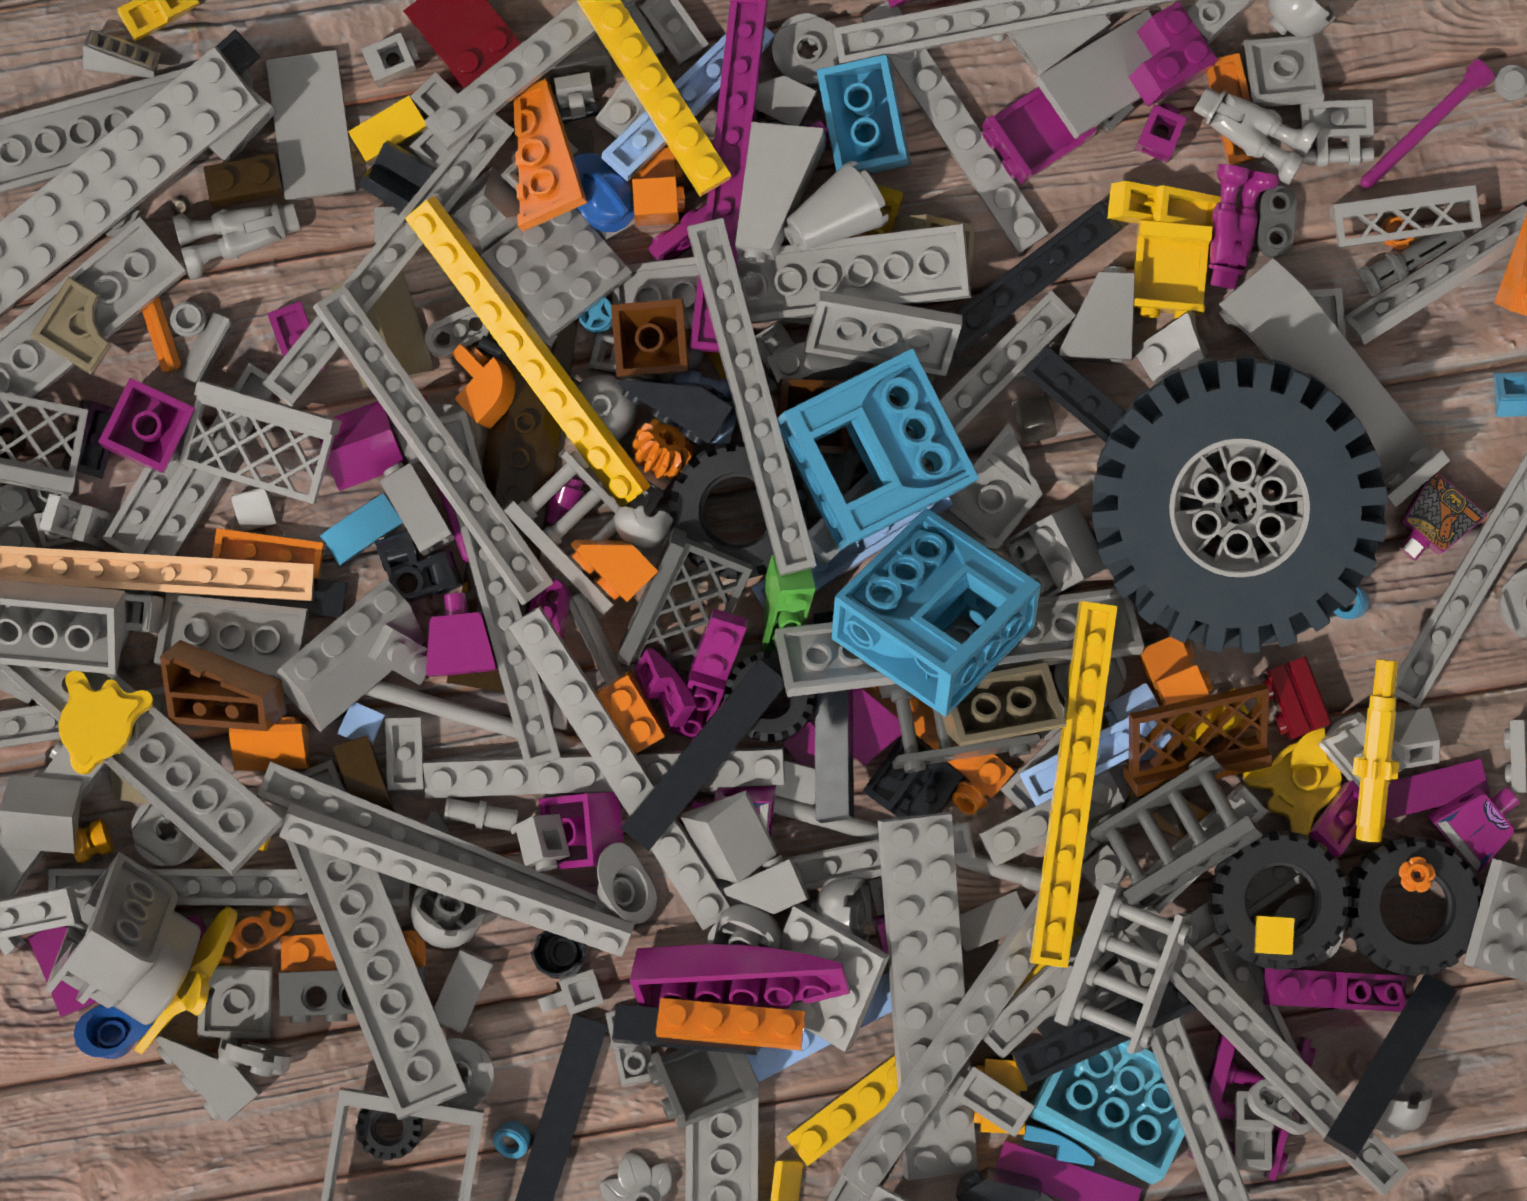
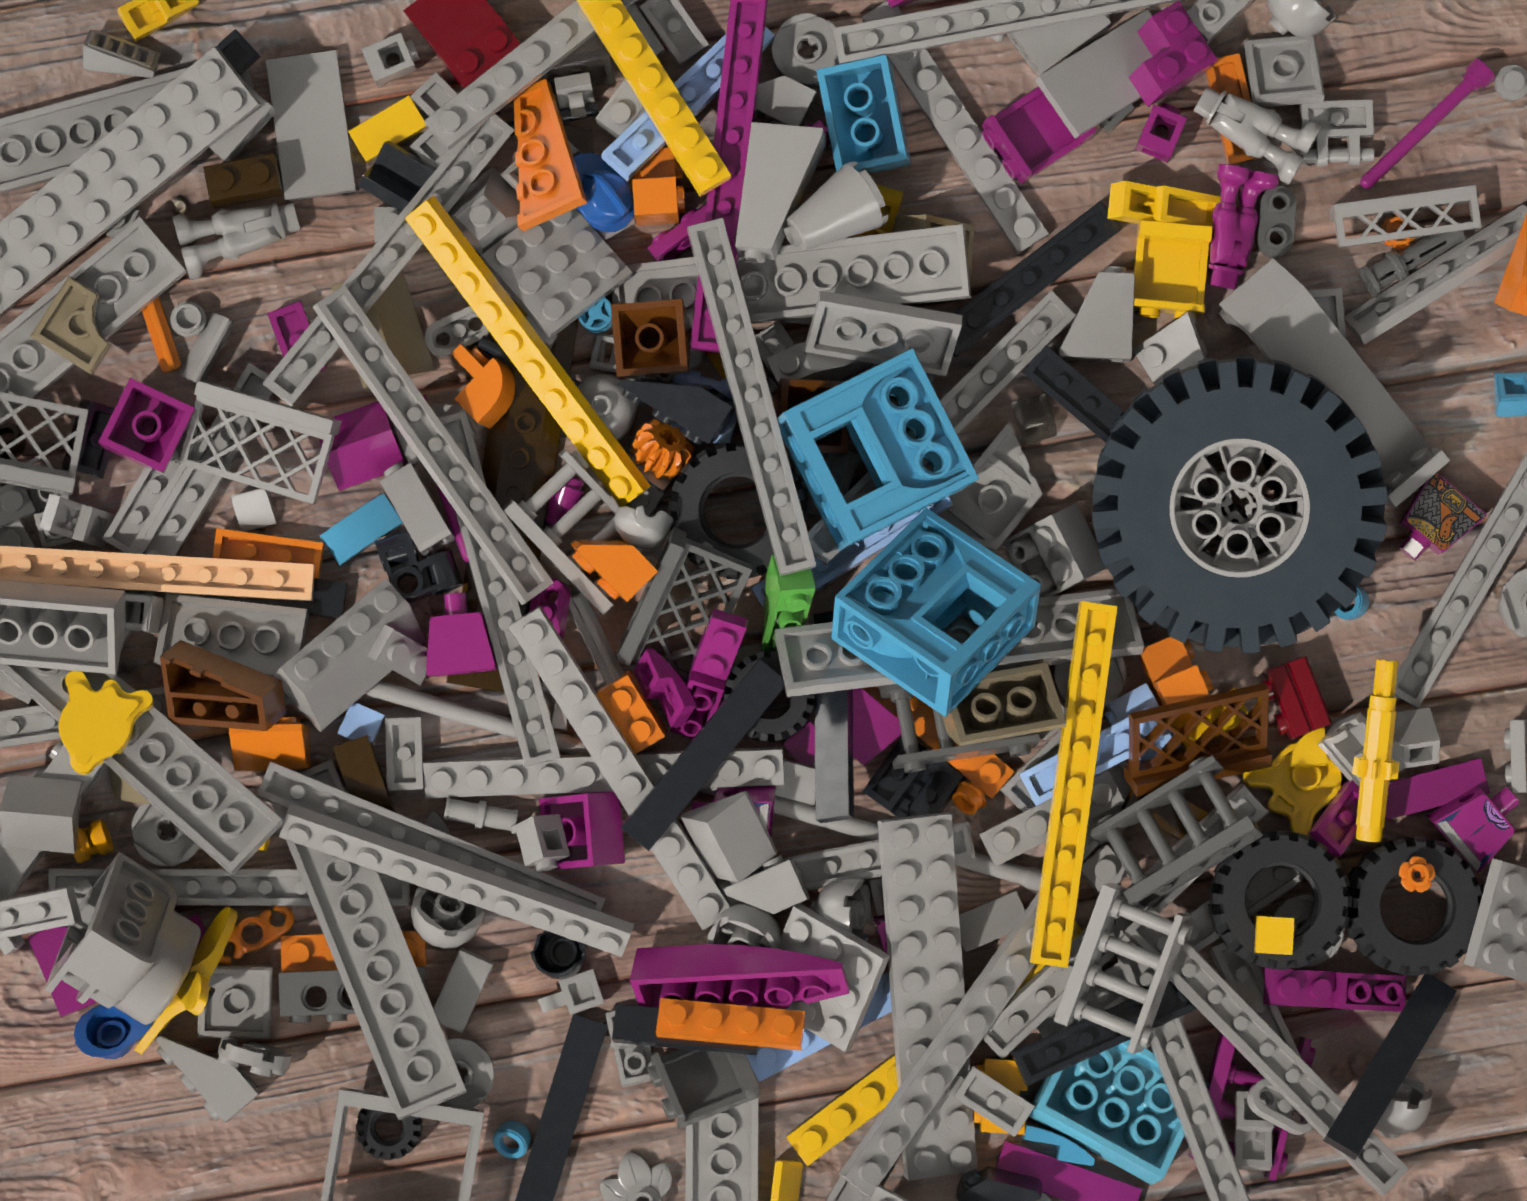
light grey piece [597,843,657,924] -> none

